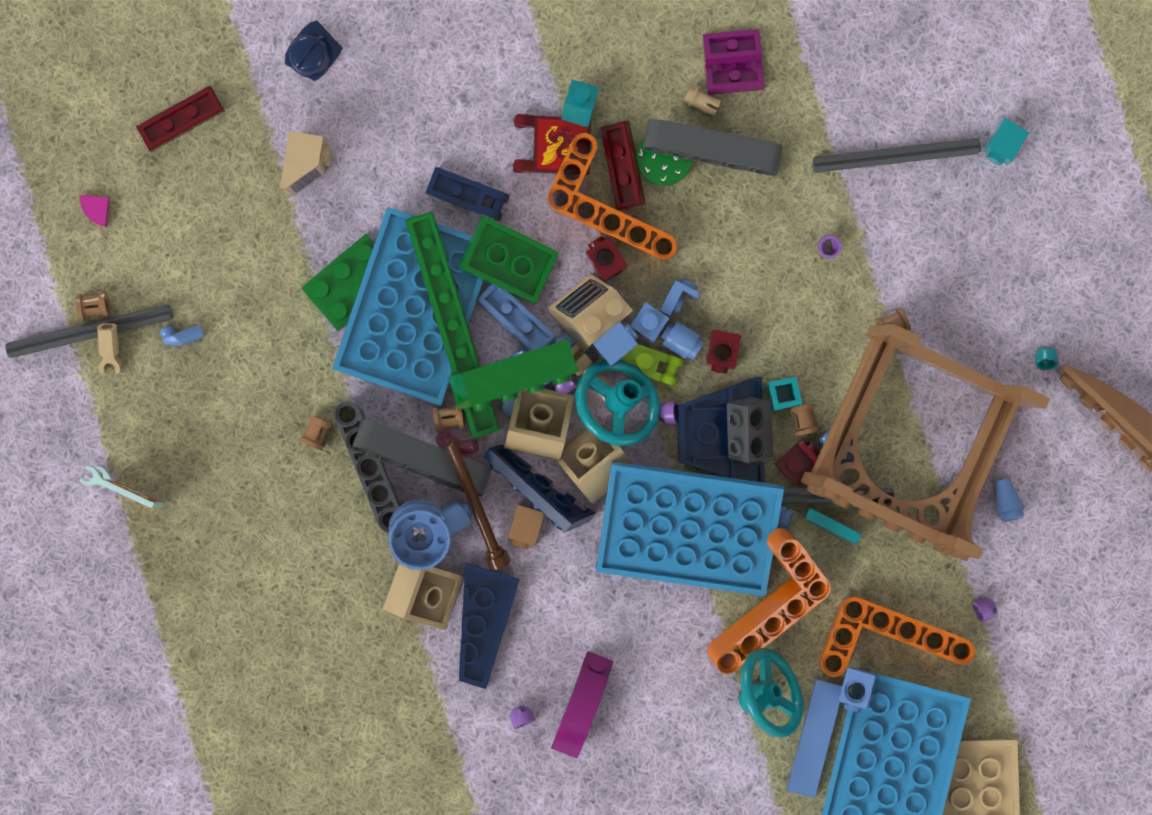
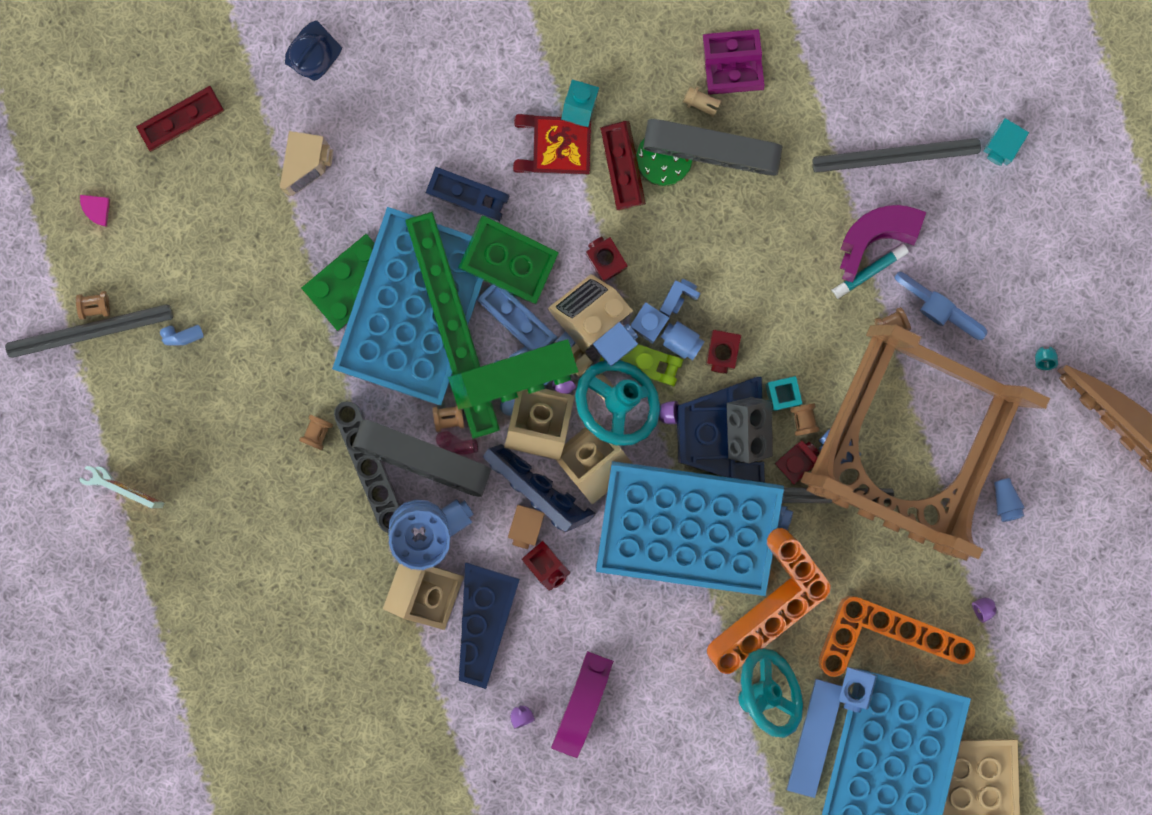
tan bar [97,323,122,374] -> none
reddish brown piece [446,441,511,570] -> none
orange beam [547,133,677,260] -> none
teal tile [803,508,862,544] -> none
medium lavender hinge [818,234,842,258] -> none
none -> dark red bracket [522,541,571,591]
none -> teal bar [832,243,909,299]
none -> magenta arch [840,205,927,283]
none -> medium blue piece [895,272,987,340]

